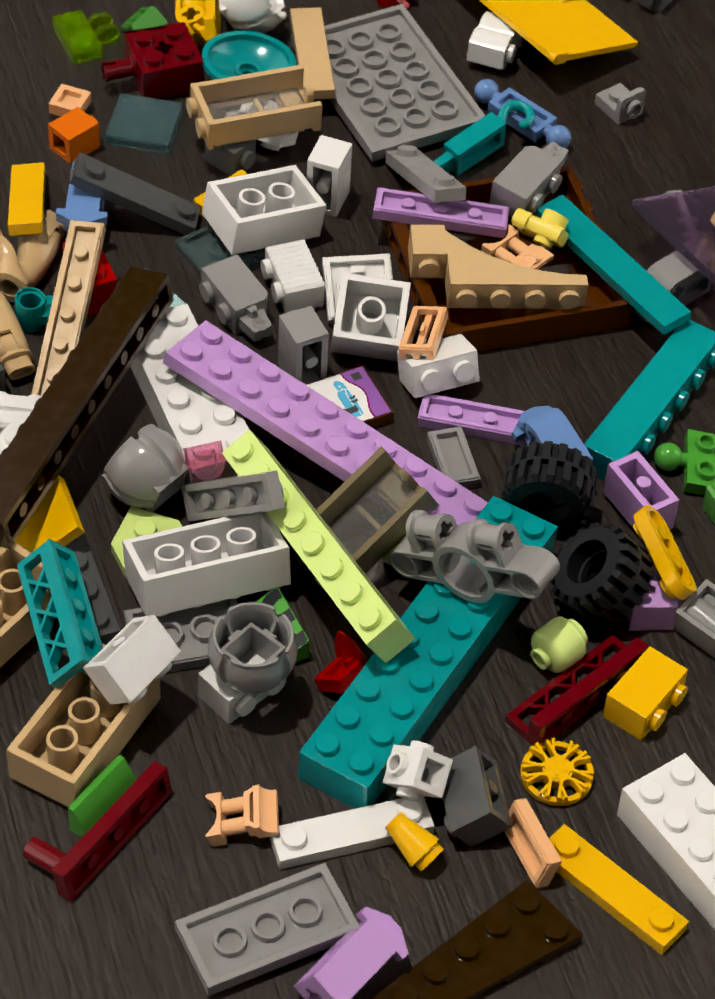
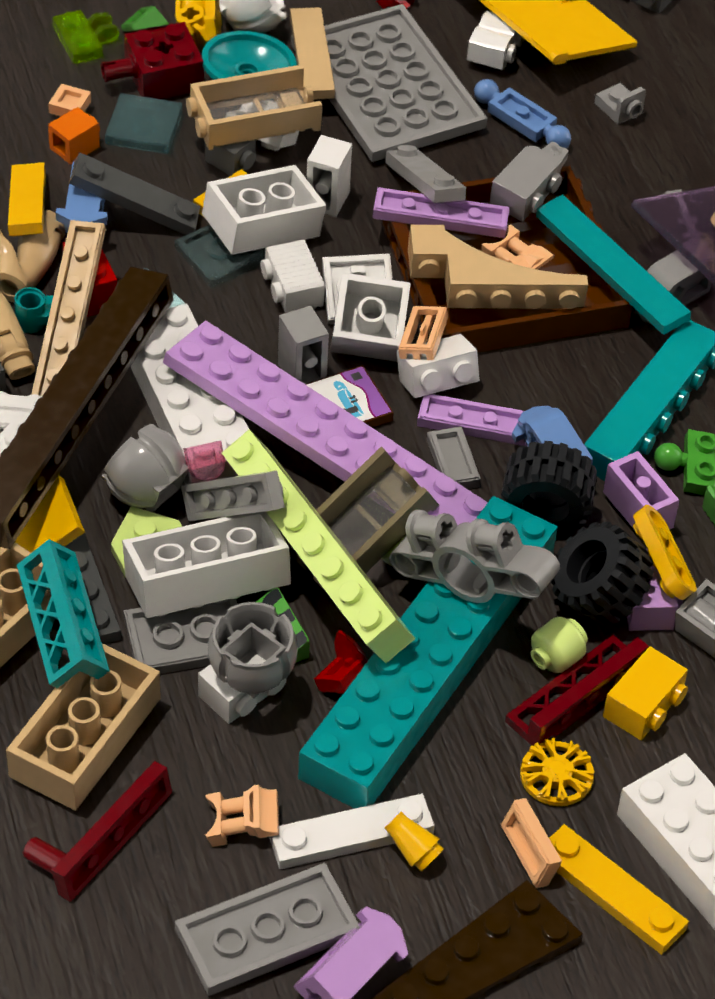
bright green slope [68,755,137,838] -> none
white brick [83,615,181,705] -> none
light grey hinge [199,254,272,342] -> none
white brick [382,740,453,802] -> none
teal piece [434,100,535,177] -> none
dark grey brick [442,746,512,847] -> none
light yellow plate [512,208,569,250] -> none

